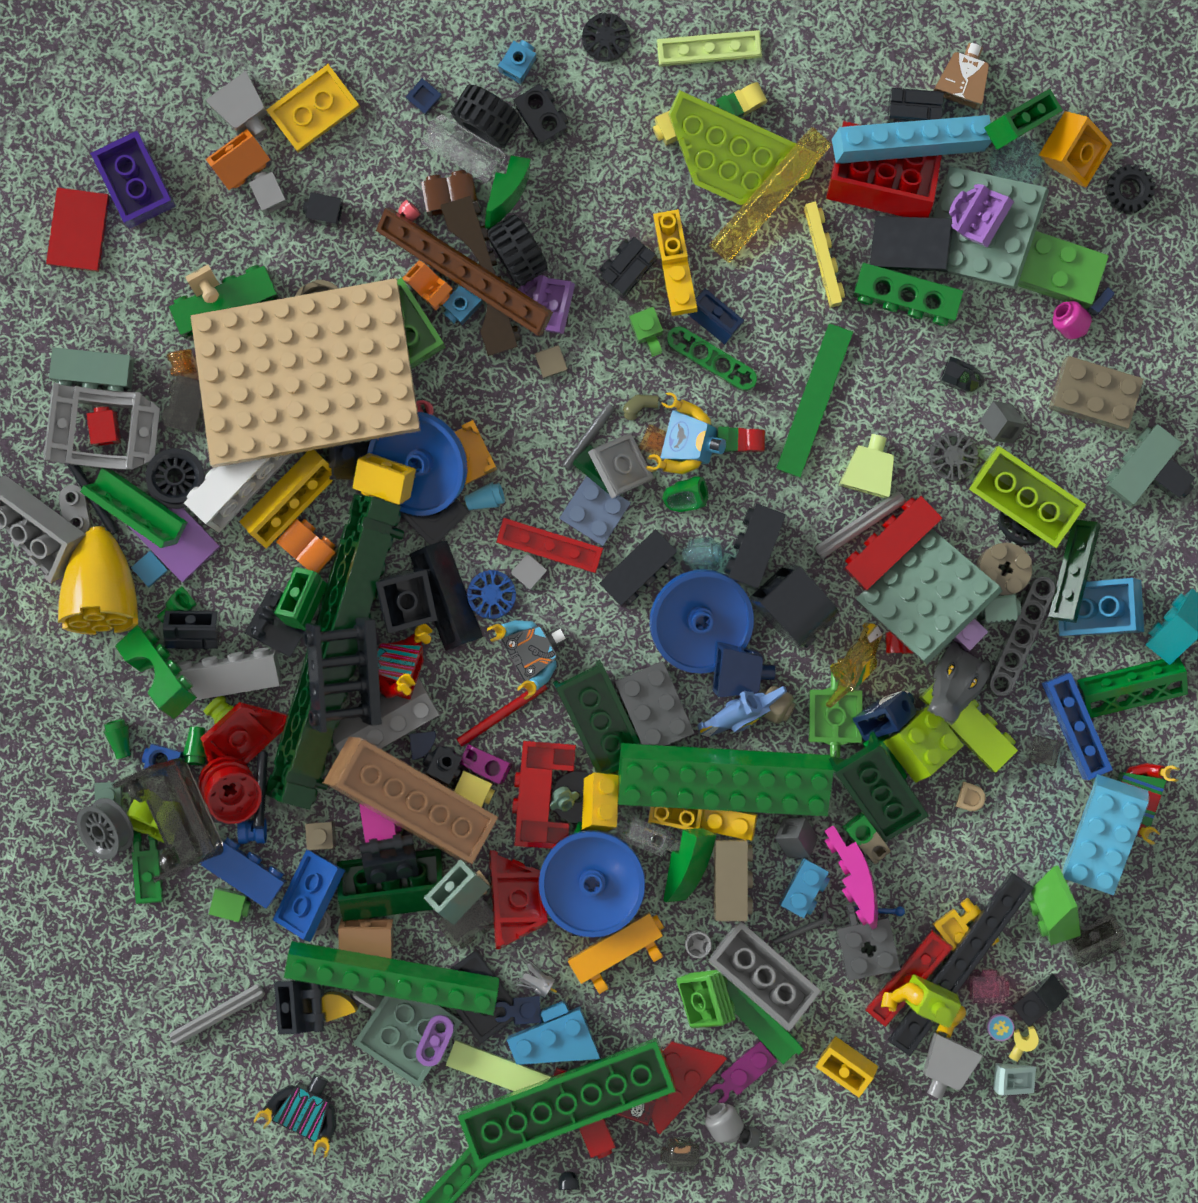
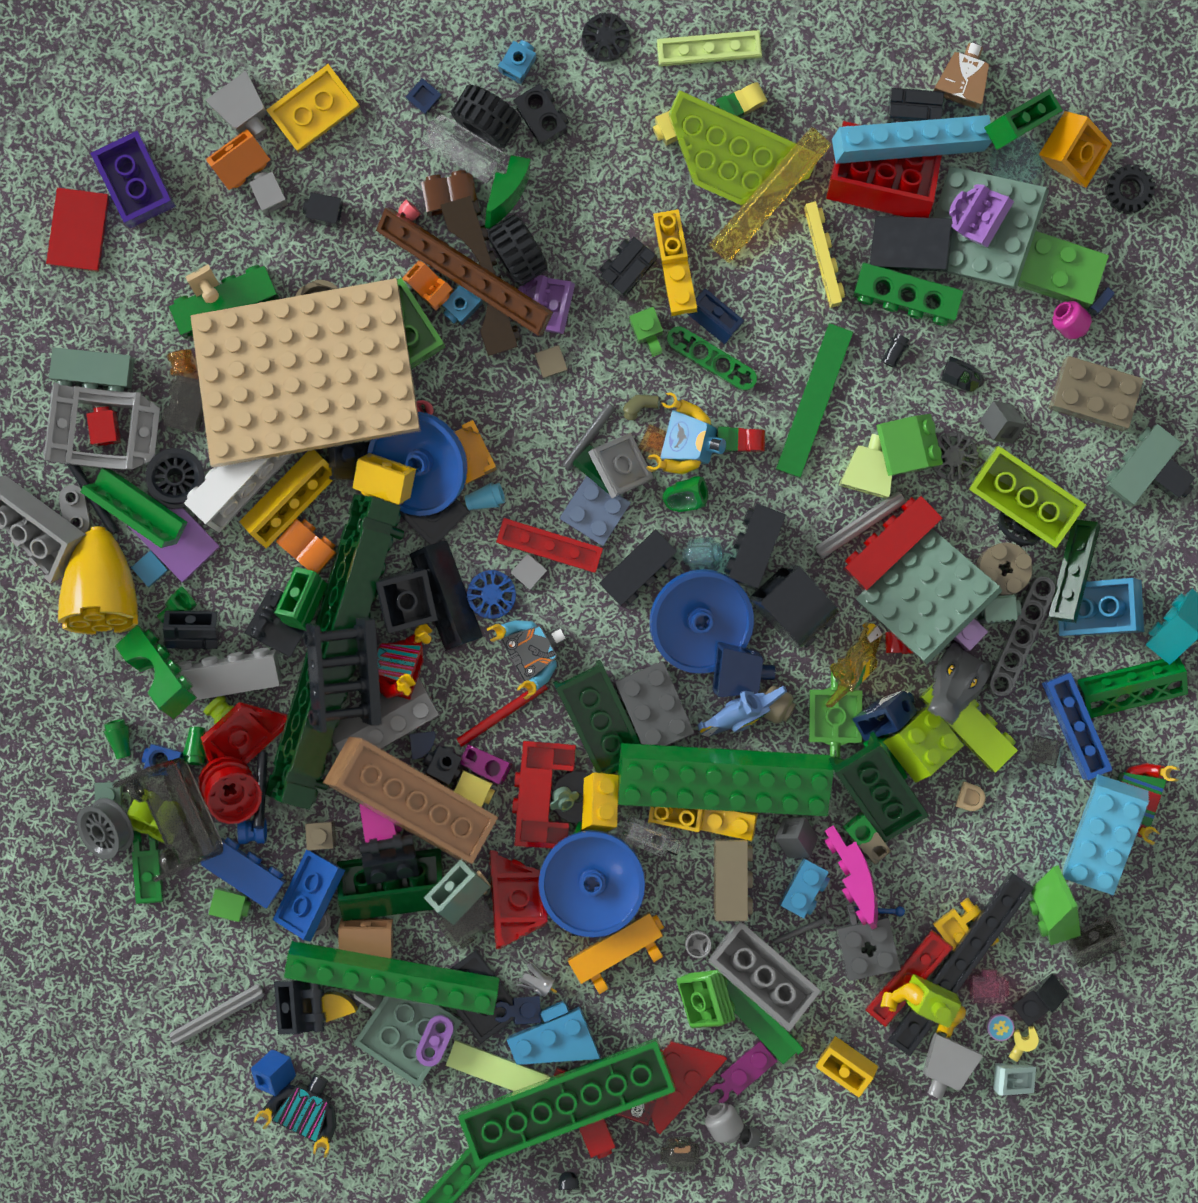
green slope [663,828,716,902] -> none
none -> blue panel [251,1050,296,1096]
none -> bright green slope [876,414,943,476]
none -> black pin [881,333,910,369]

